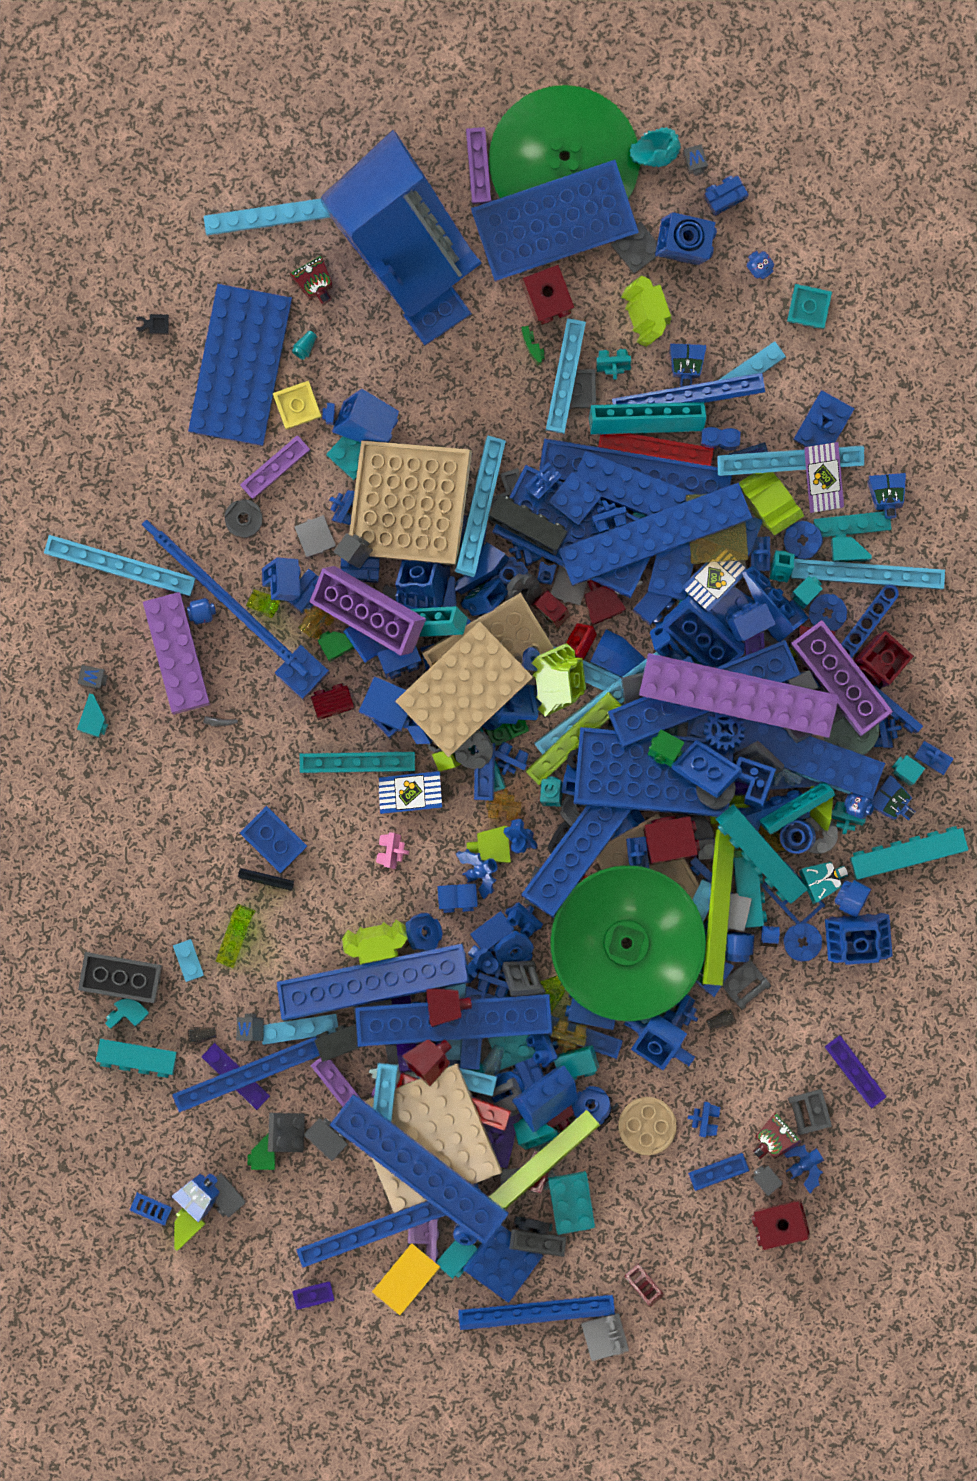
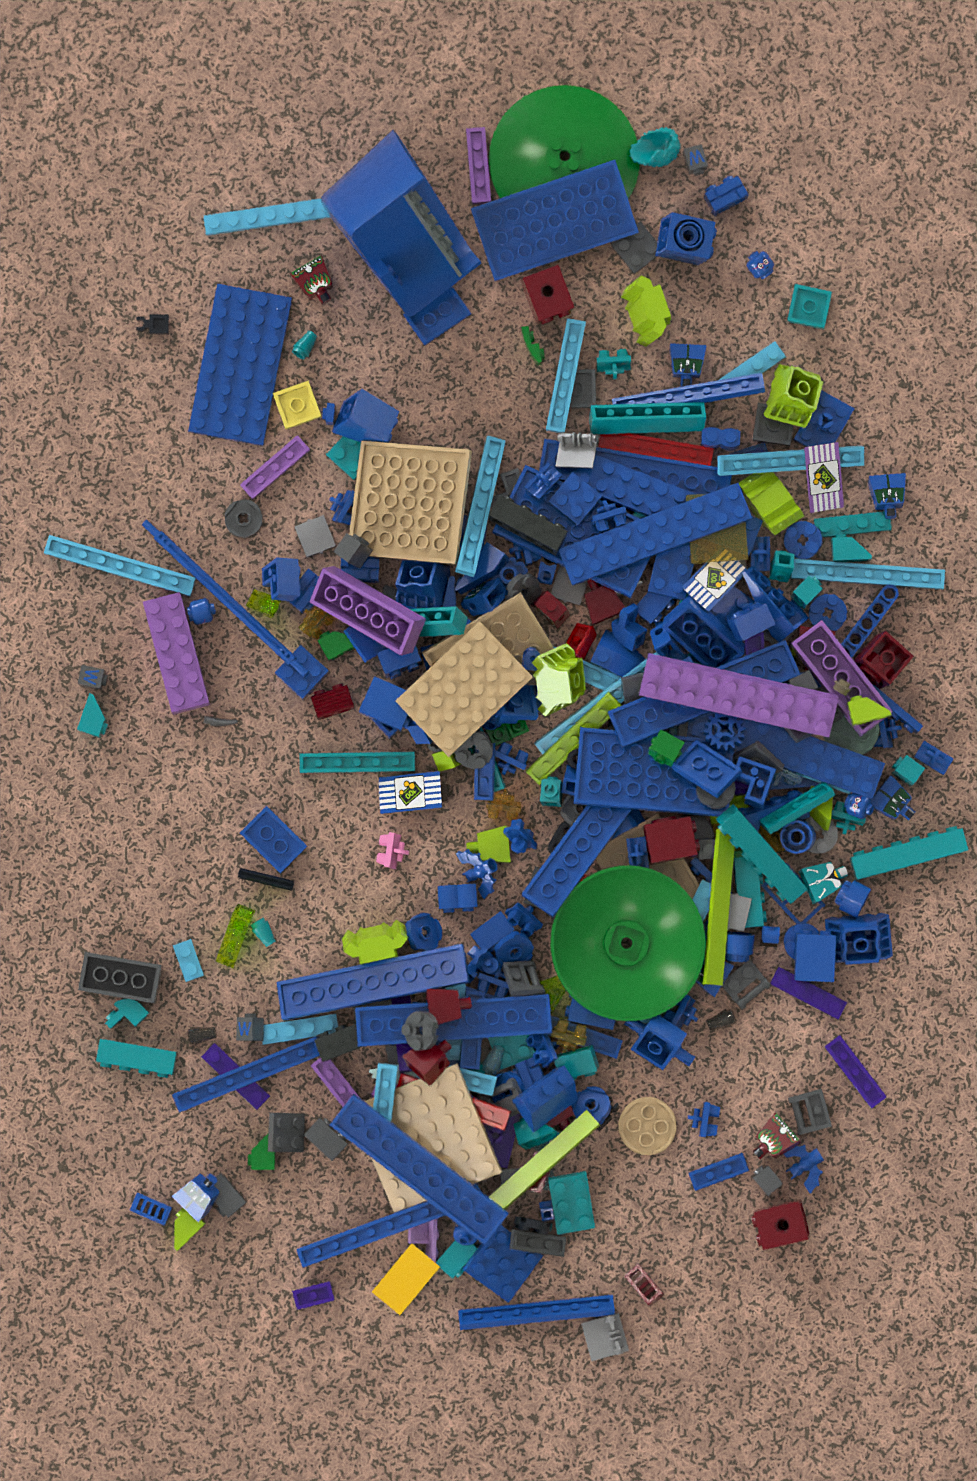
none -> teal cone [251,917,276,947]
none -> dark grey plate [401,1011,439,1051]
none -> blue piece [539,1200,554,1221]
none -> light grey hinge [555,432,599,468]
none -> blue brick [612,603,647,651]
none -> dark grey plate [752,402,793,447]
none -> lime slope [763,364,823,428]
none -> dark purple plate [770,967,847,1020]
none -> blue brick [794,929,836,982]
none -> dark tan plate [833,679,851,696]
none -> lime slope [847,695,891,726]

